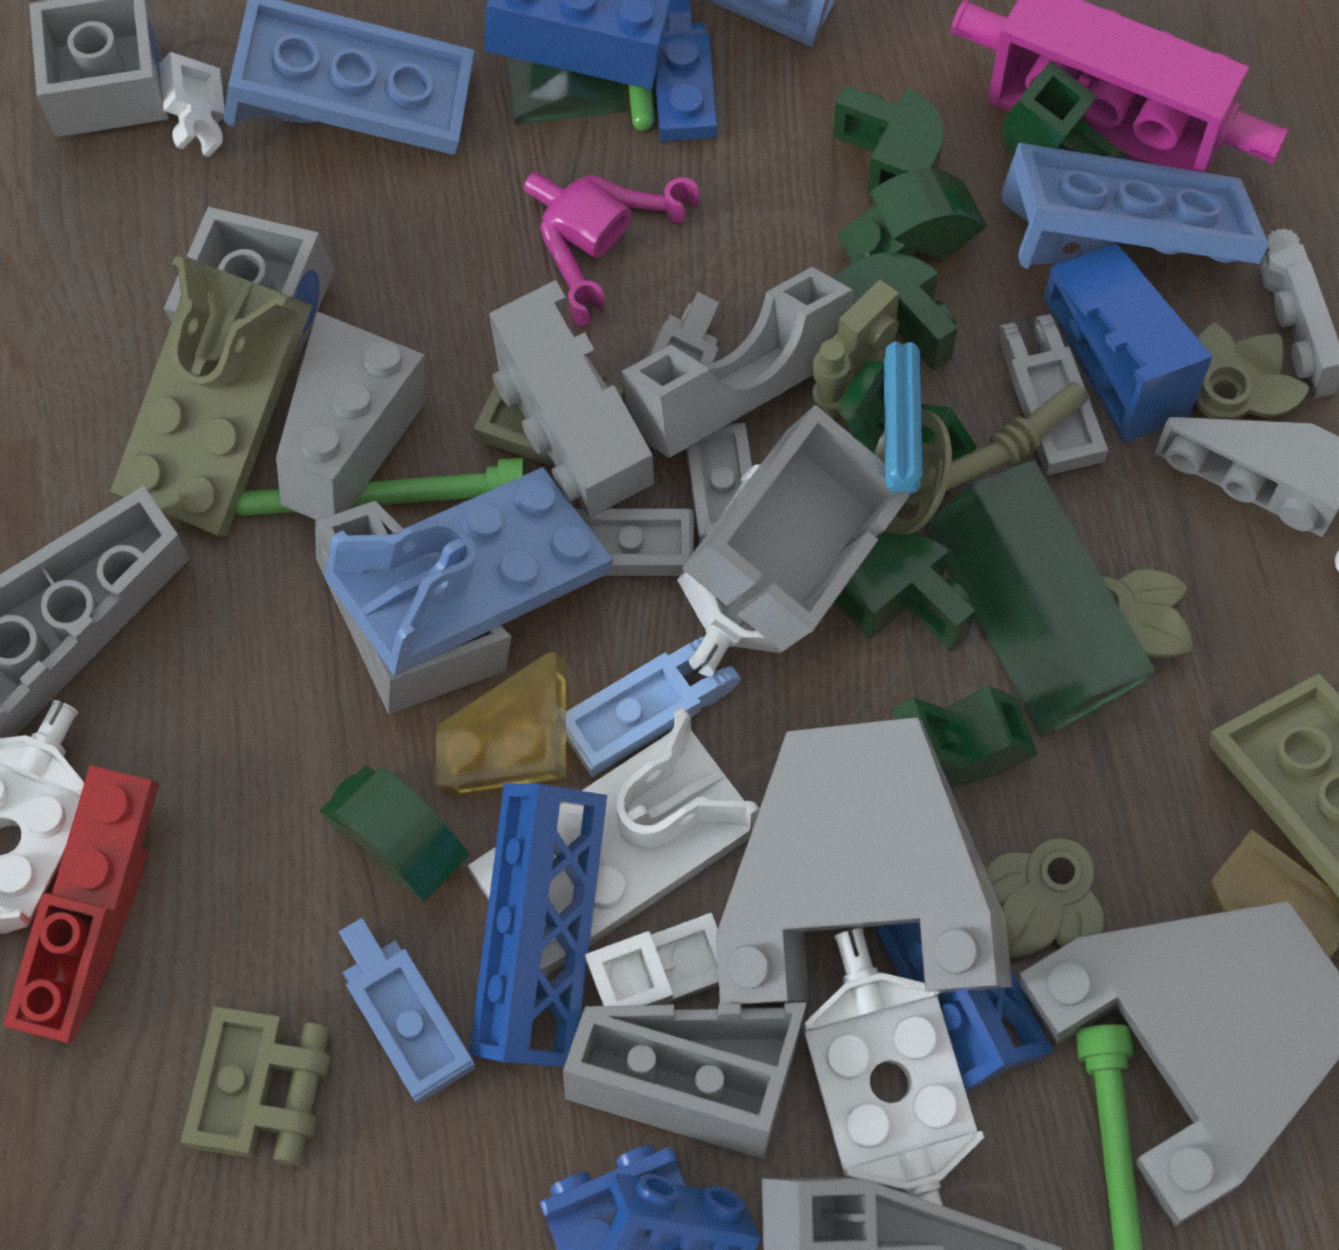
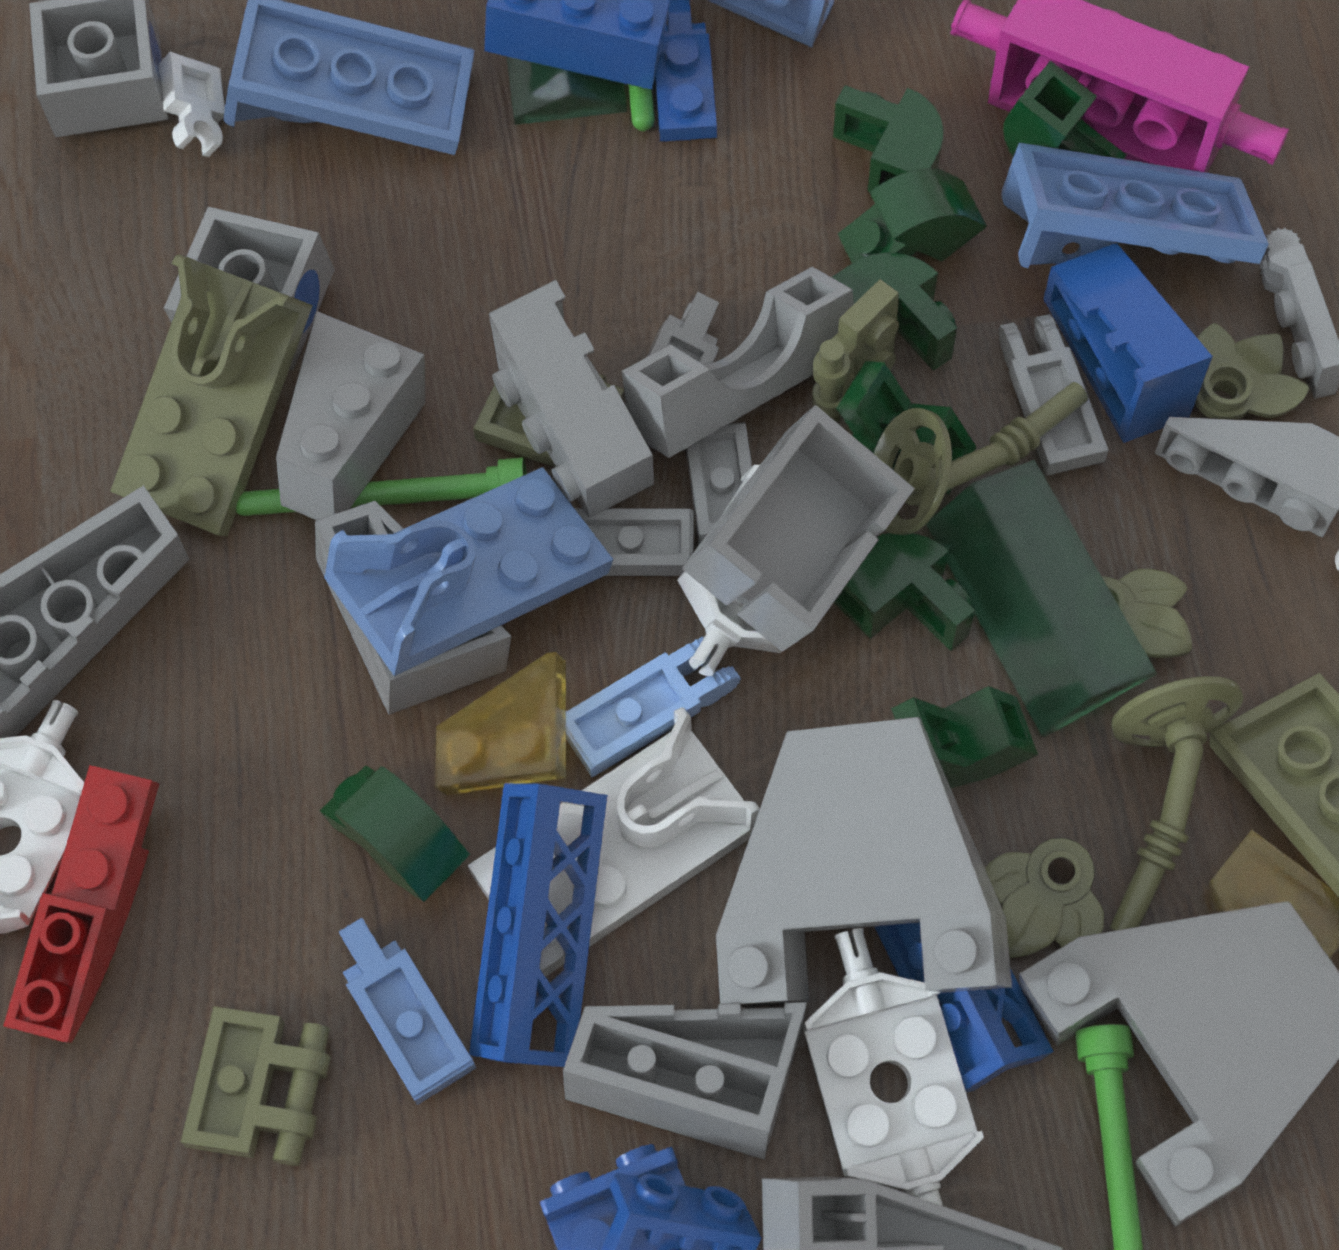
dark pink piece [524,171,700,326] -> none
white slope [585,912,719,1006] -> none
dark azure axle [884,341,923,495] -> none
none -> olive dish [1109,676,1243,931]

